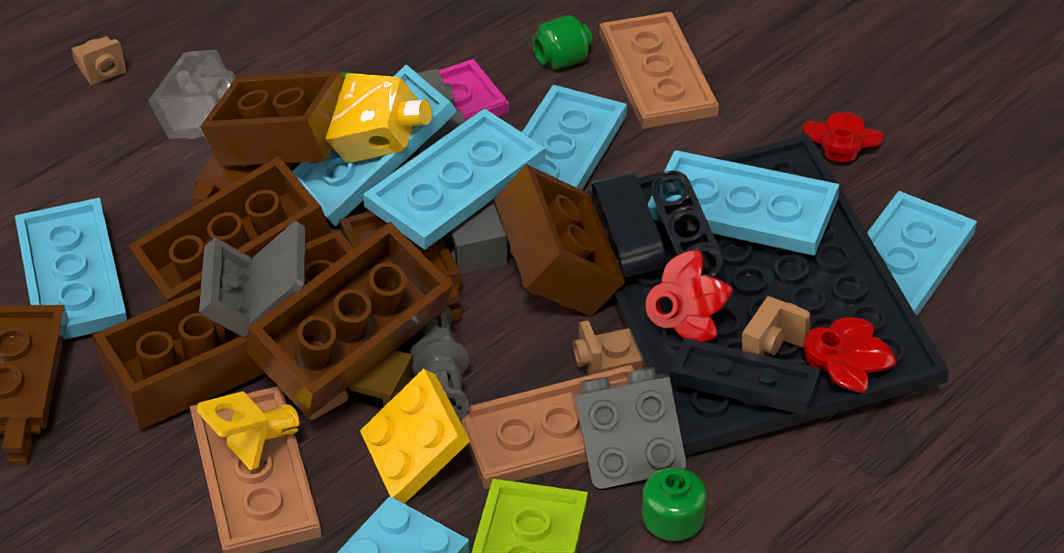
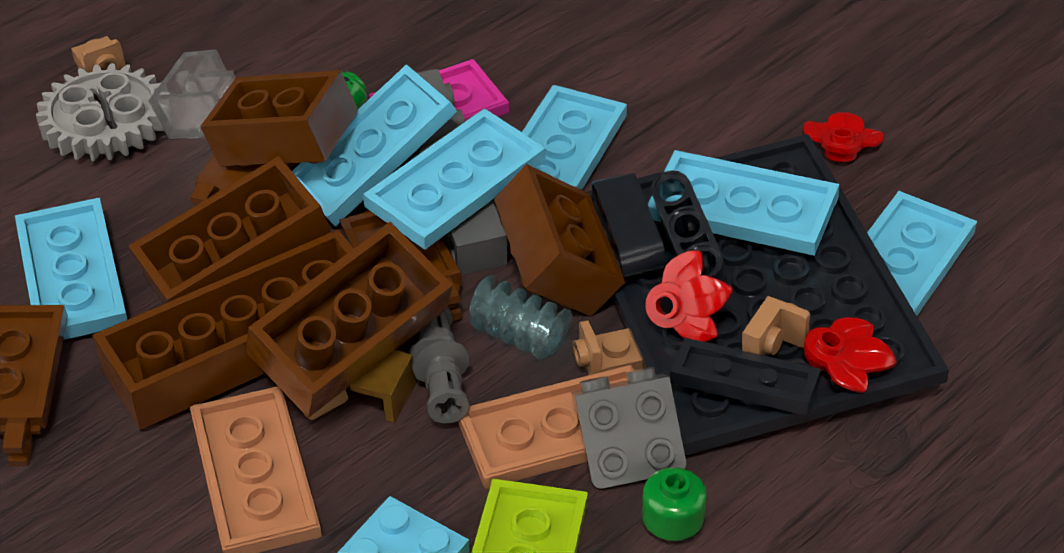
yellow bracket [197,391,299,470] -> none
dark grey bracket [199,221,306,338] -> none
yellow torso [326,73,432,163] -> none
yellow plate [360,368,470,504] -> none
green head [532,15,592,71] -> none
nougat tile [599,12,719,129] -> none
none -> light grey gear [36,63,169,161]
none -> clear light blue piece [469,275,572,359]

